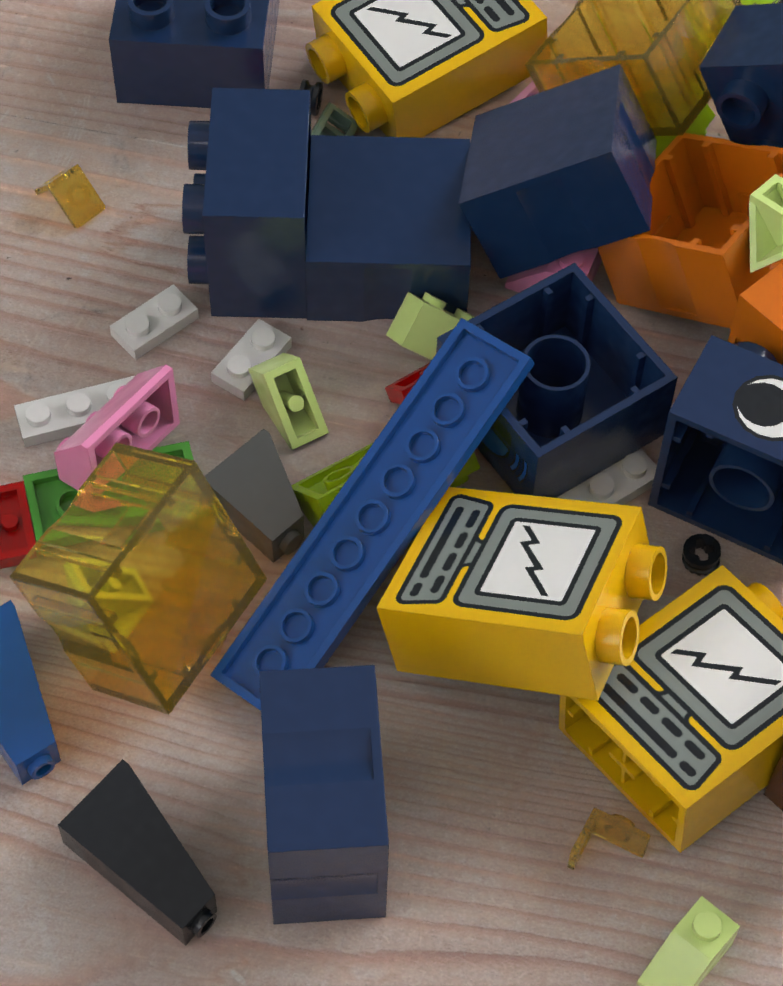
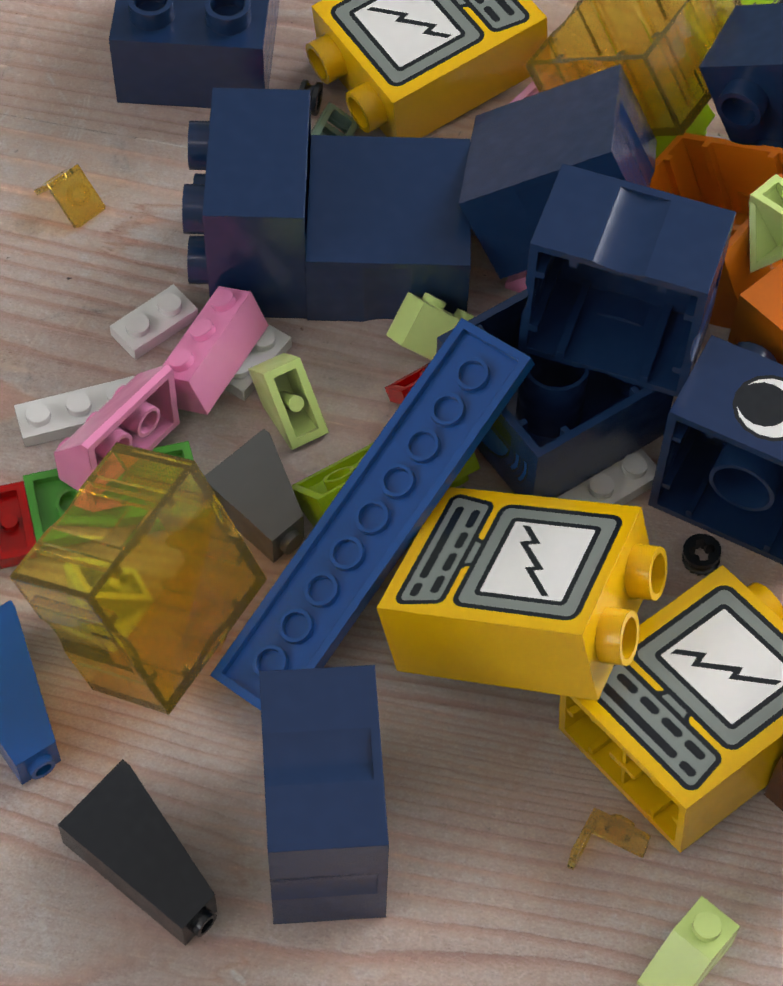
none -> bright pink slope [162,286,269,415]
none -> dark blue tile [518,163,736,397]

